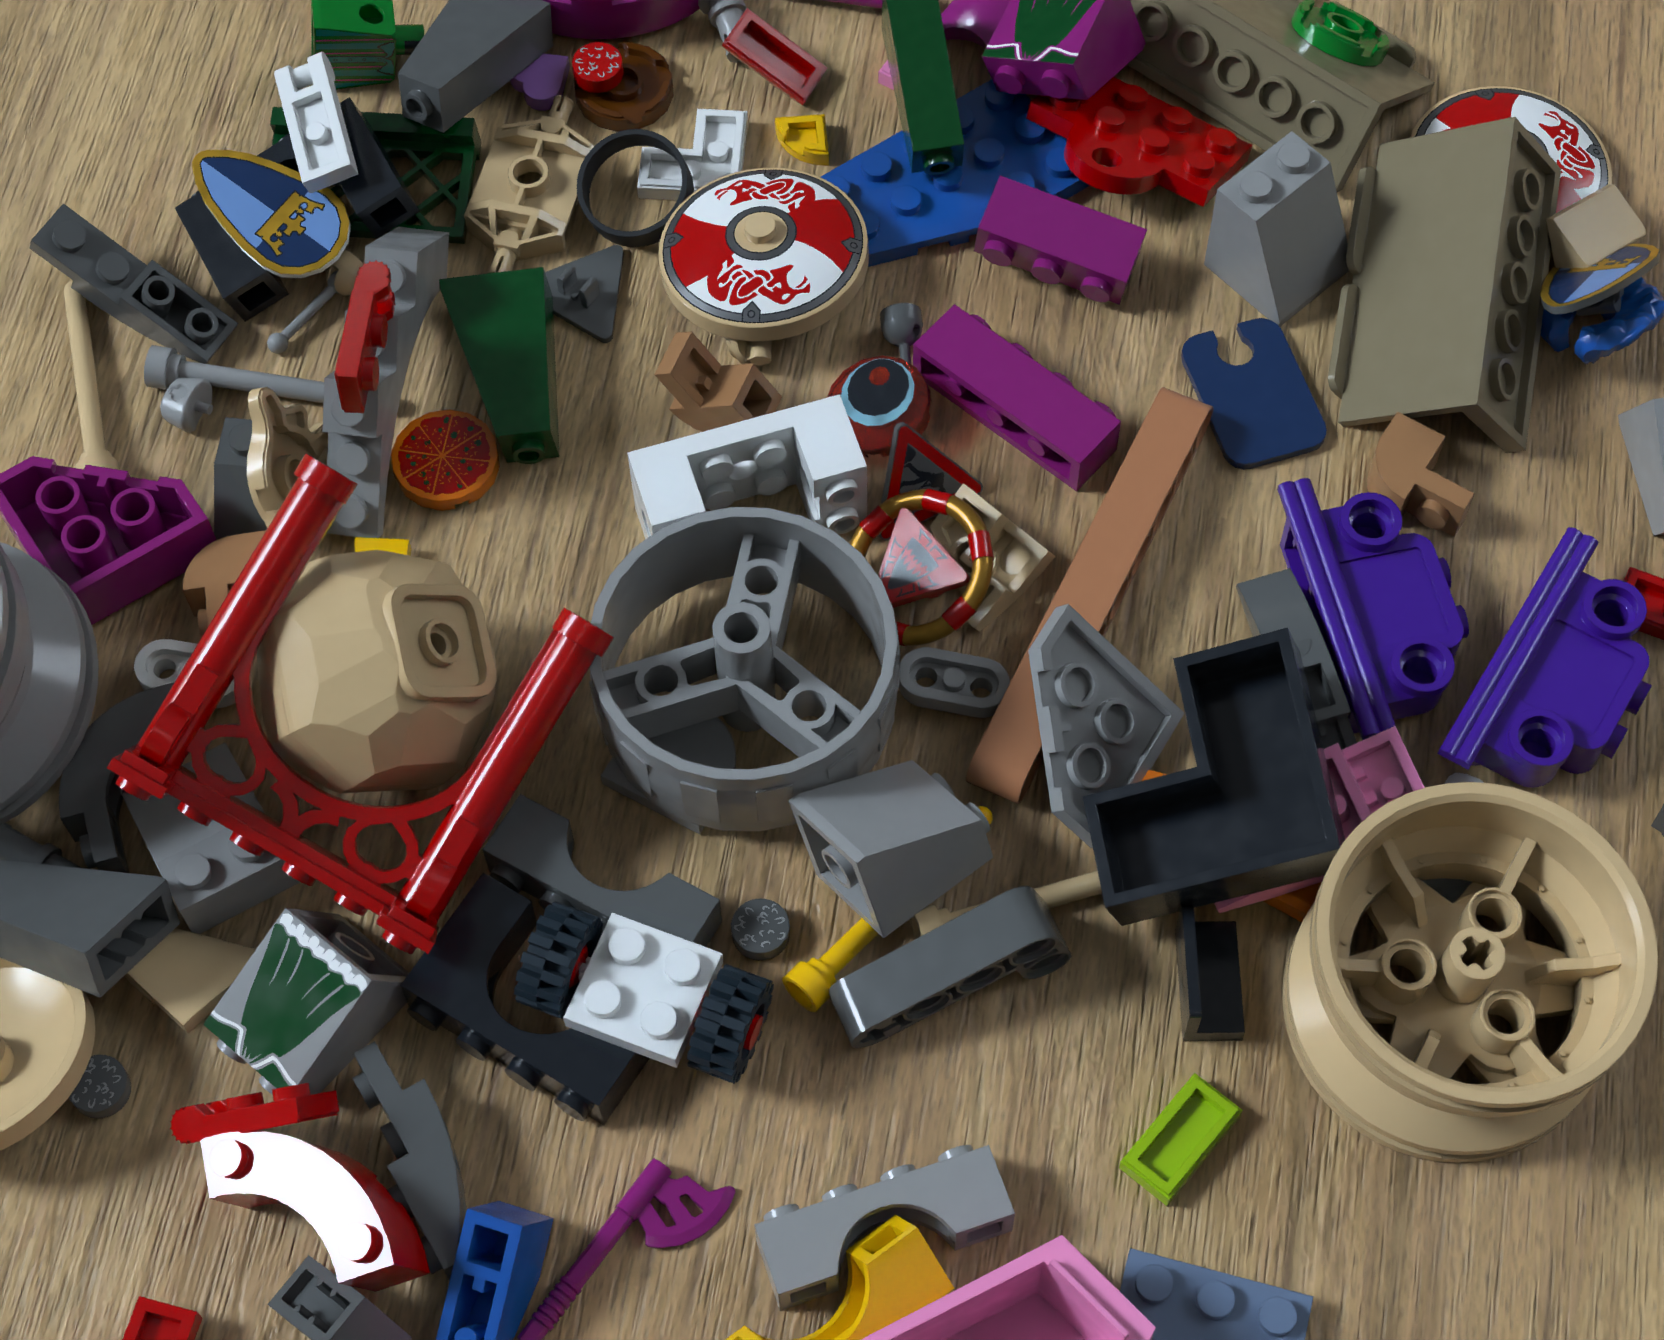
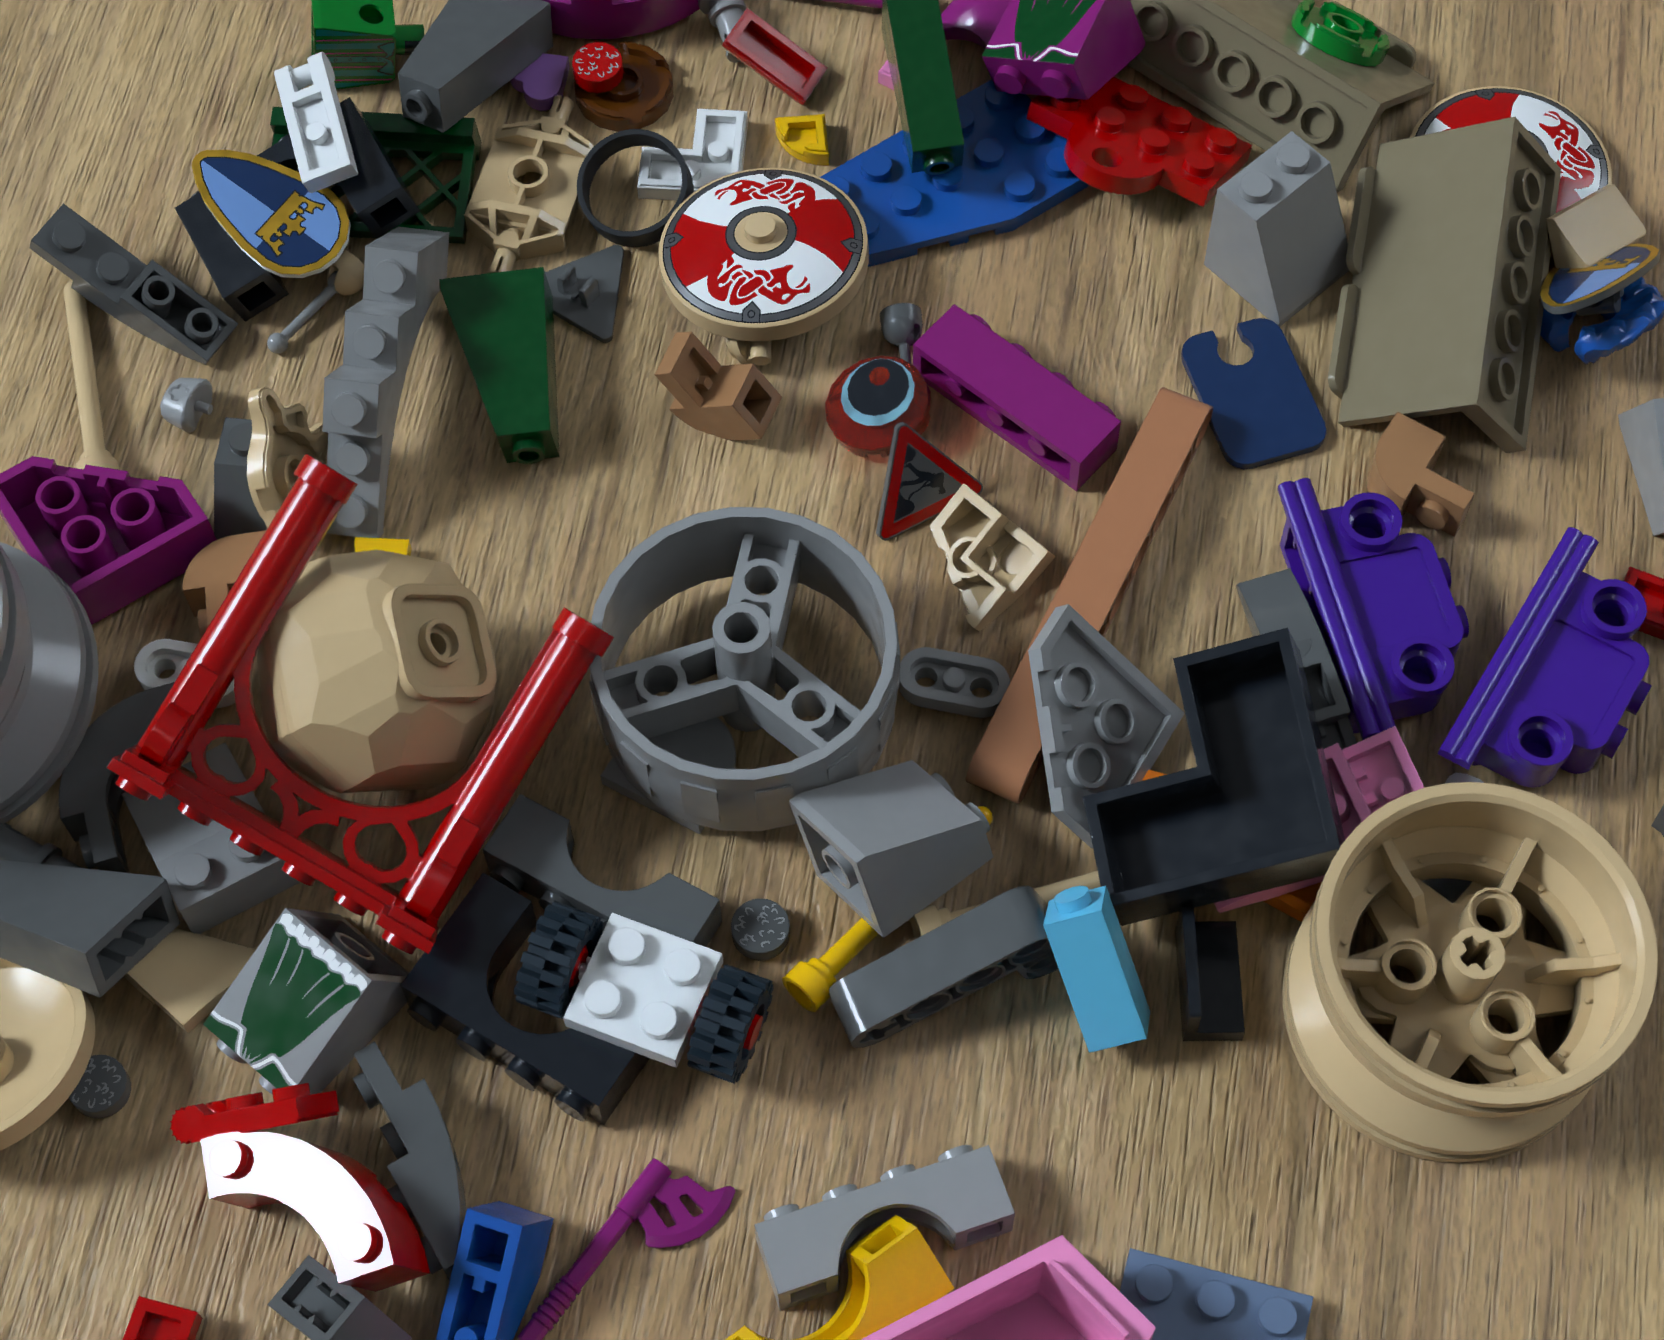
light grey piece [144,345,324,403] -> none
red hinge [334,260,396,413] -> none
tile [391,409,500,511] -> none
white plate [627,394,867,540] -> none
piece [849,489,994,646] -> none
magenta brick [974,176,1147,305] -> none
lime tile [1119,1073,1243,1206] -> none
none -> medium azure brick [1043,885,1151,1053]

